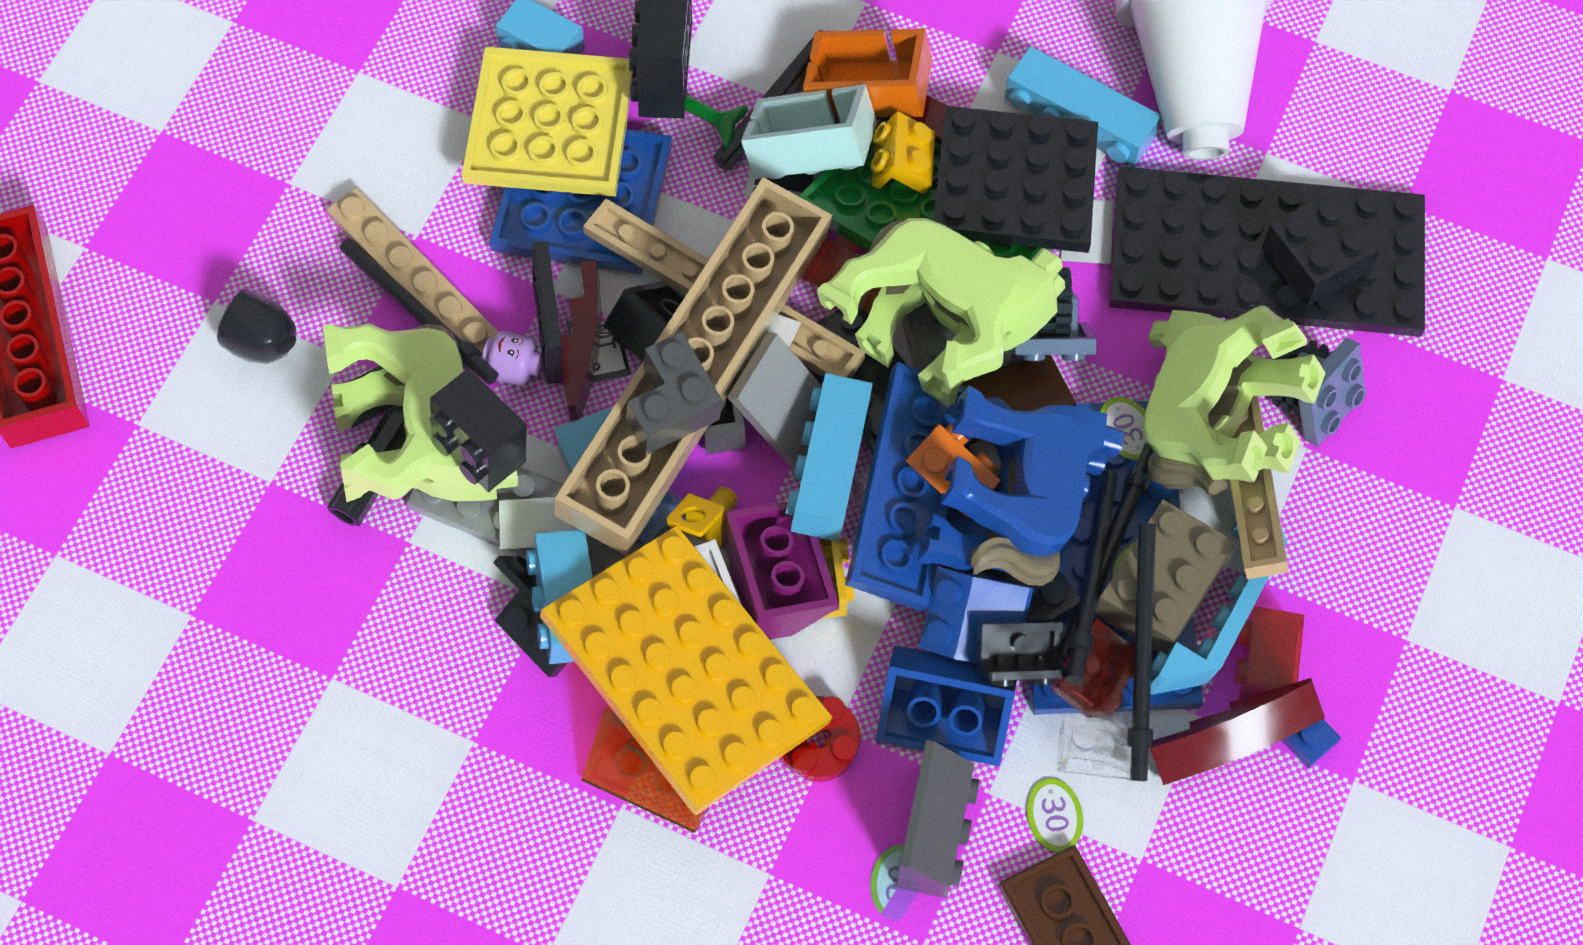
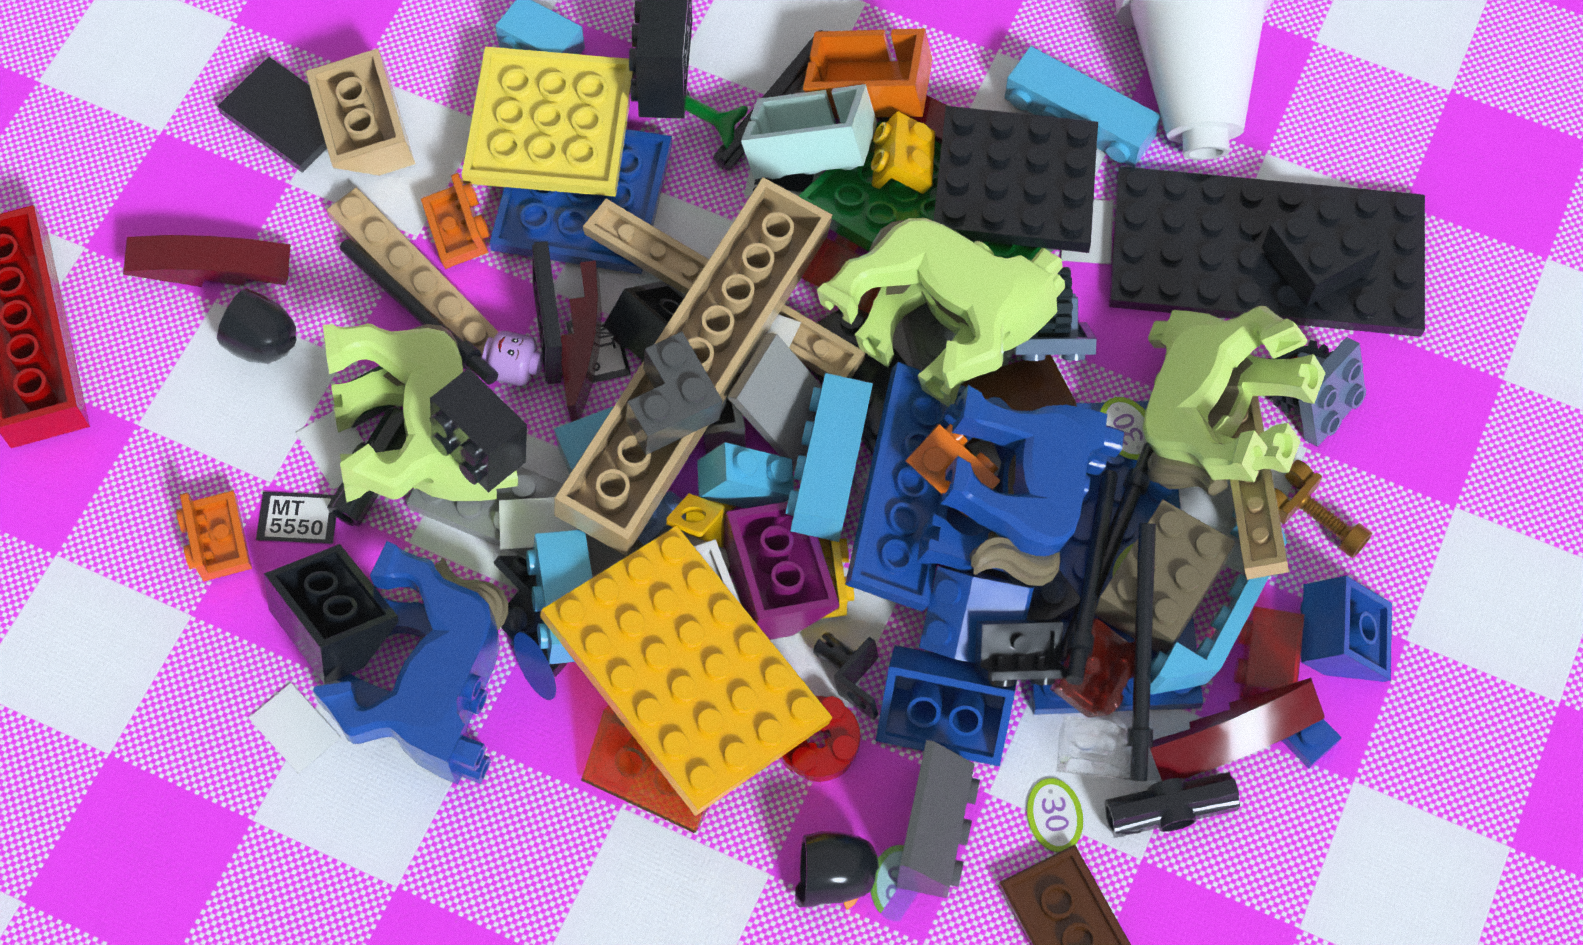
none -> dark red slope [123,235,291,287]
none -> orange bracket [176,490,252,581]
none -> black tile [217,57,327,173]
none -> white sticker [249,683,341,774]
none -> sticker [256,492,336,544]
none -> black slope [264,544,399,684]
none -> white sticker [296,410,364,490]
none -> tan slope [305,48,416,176]
none -> blue piece [313,541,508,785]
none -> orange bracket [421,173,490,269]
none -> blue sticker [514,632,556,700]
none -> medium azure brick [697,442,794,508]
none -> black piece [795,831,880,910]
none -> black bracket [813,632,879,720]
none -> black piece [1104,772,1240,838]
none -> pearl gold bar [1275,460,1373,559]
none -> blue slope [1299,575,1392,682]

